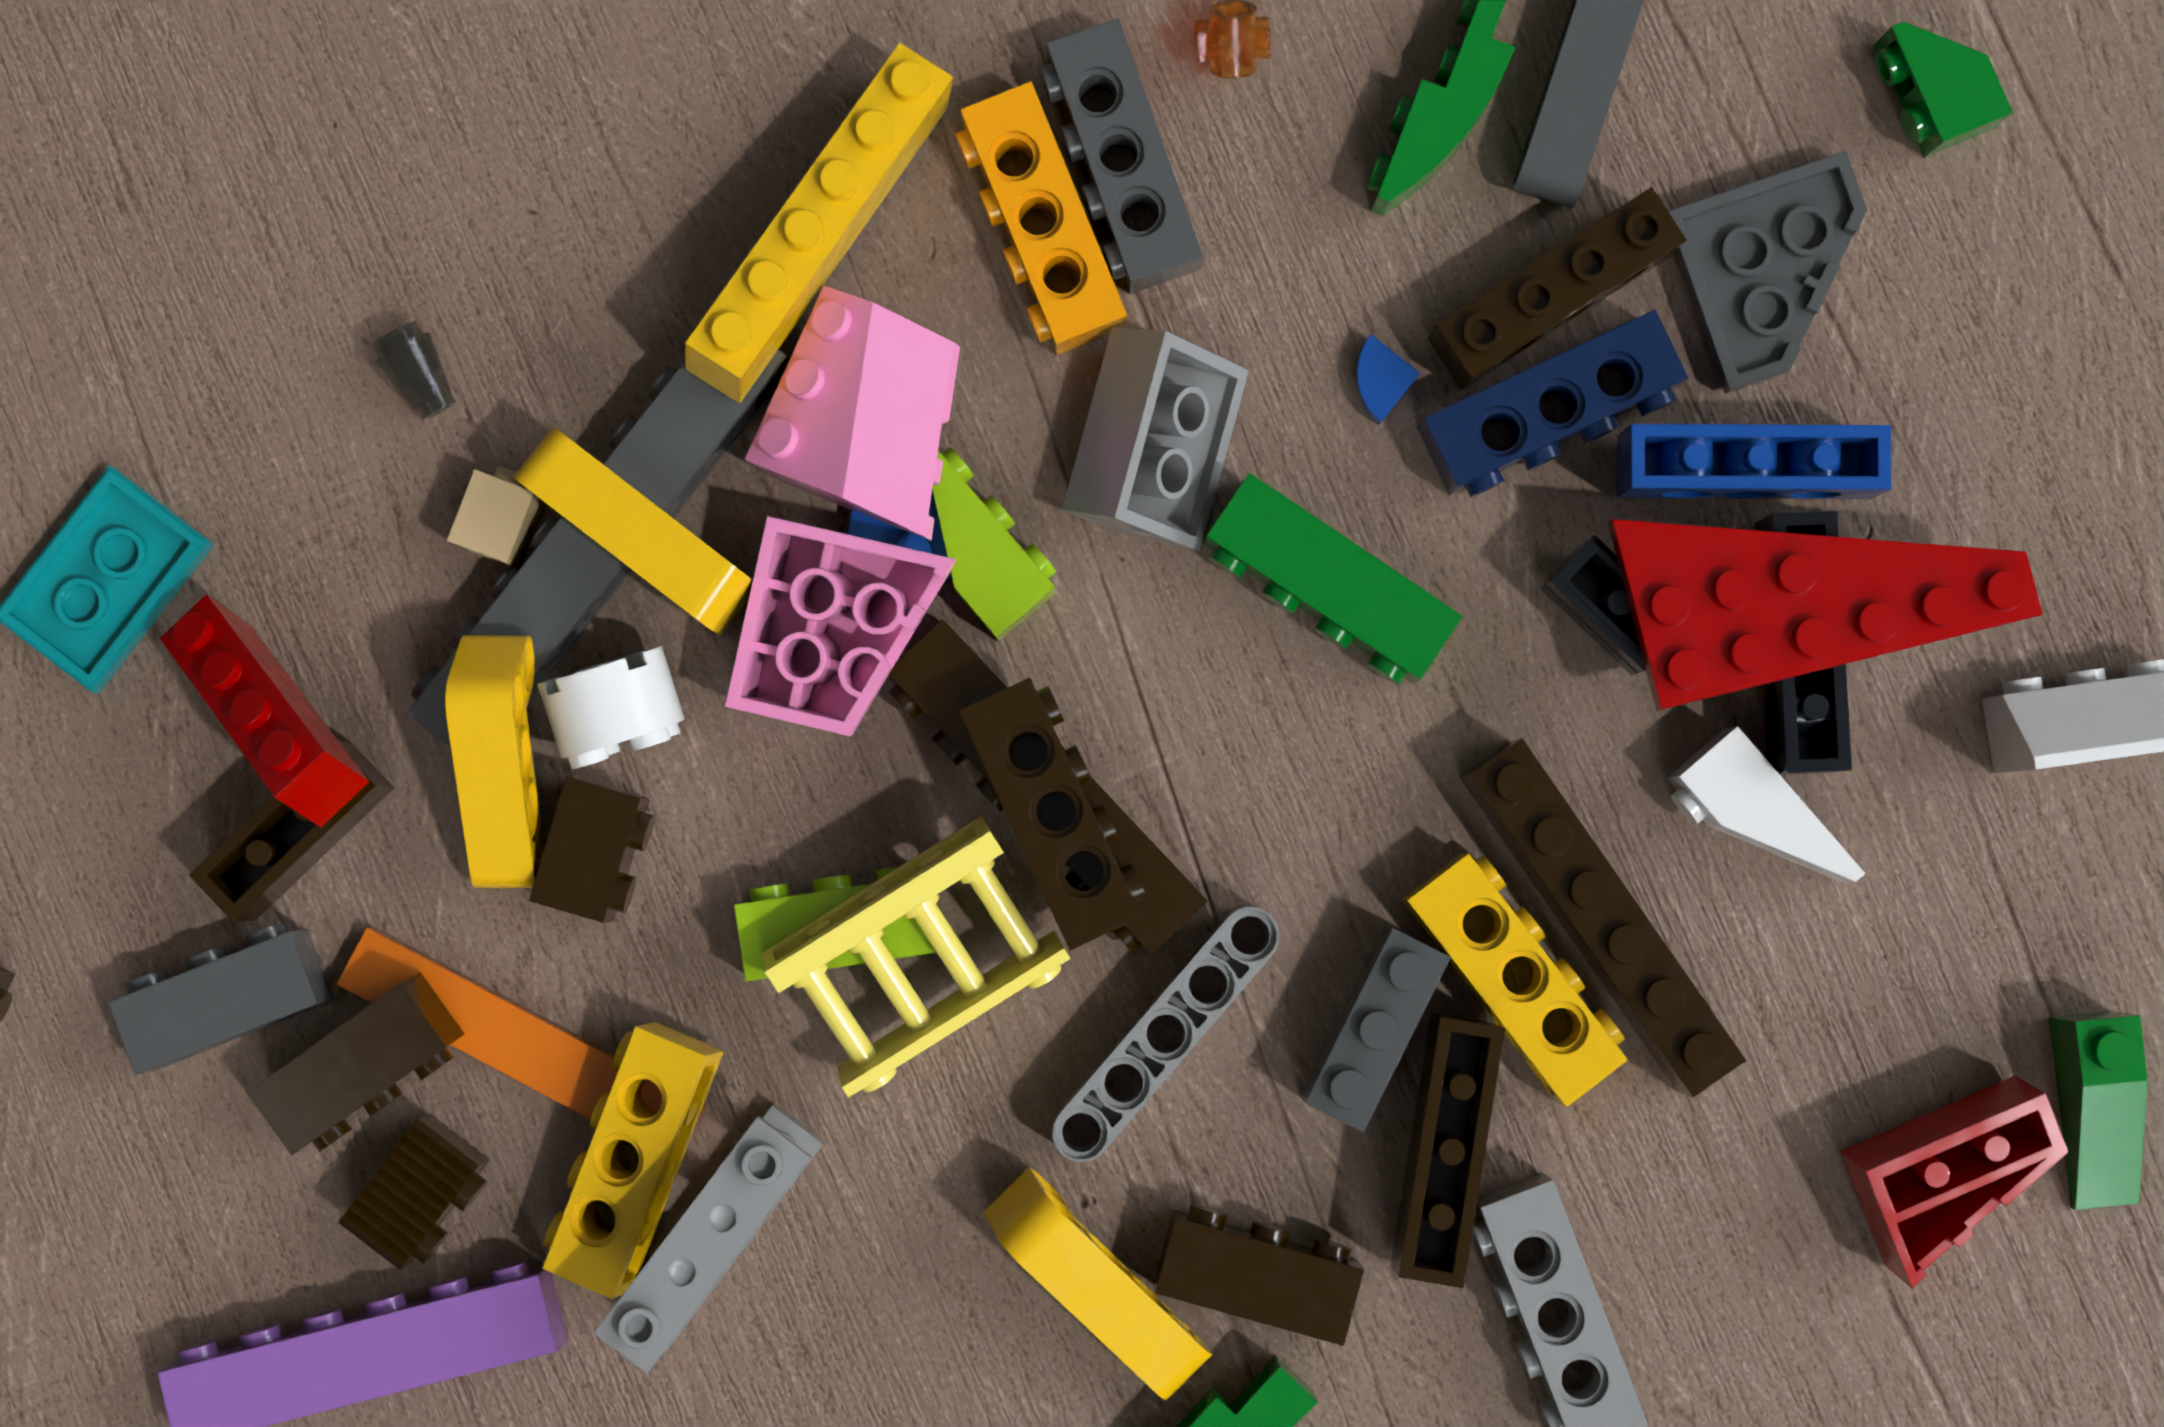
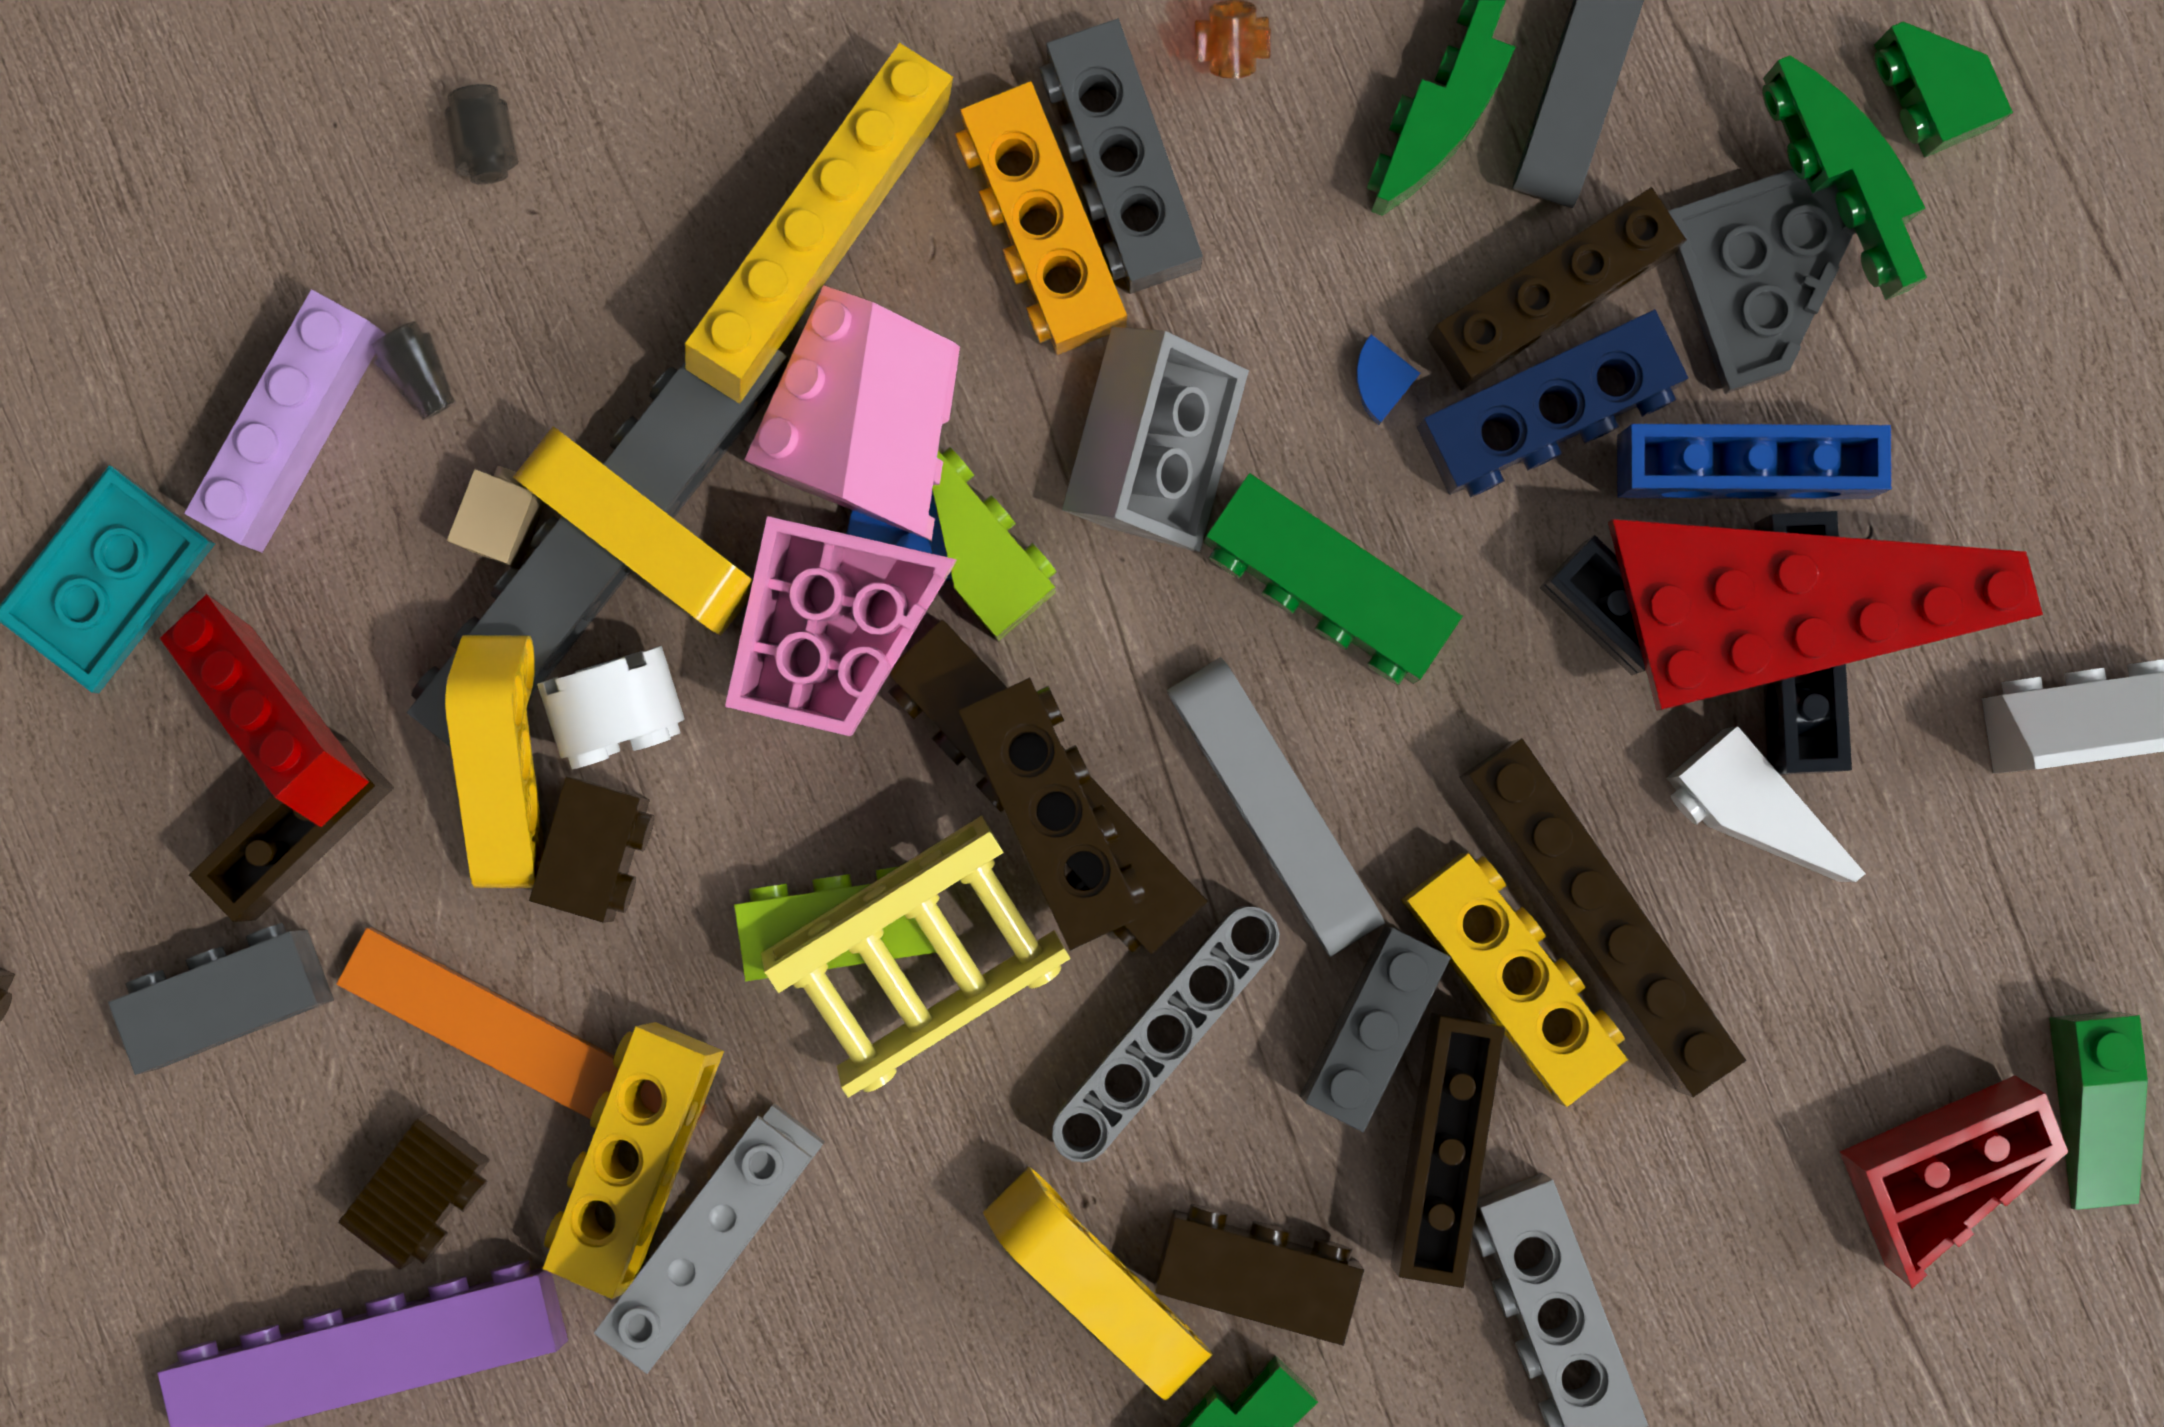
dark brown brick [246,972,464,1155] -> none
none -> lavender brick [184,289,386,553]
none -> clear smoke brick [444,84,519,184]
none -> light grey beam [1166,657,1385,957]
none -> green slope [1762,55,1927,301]

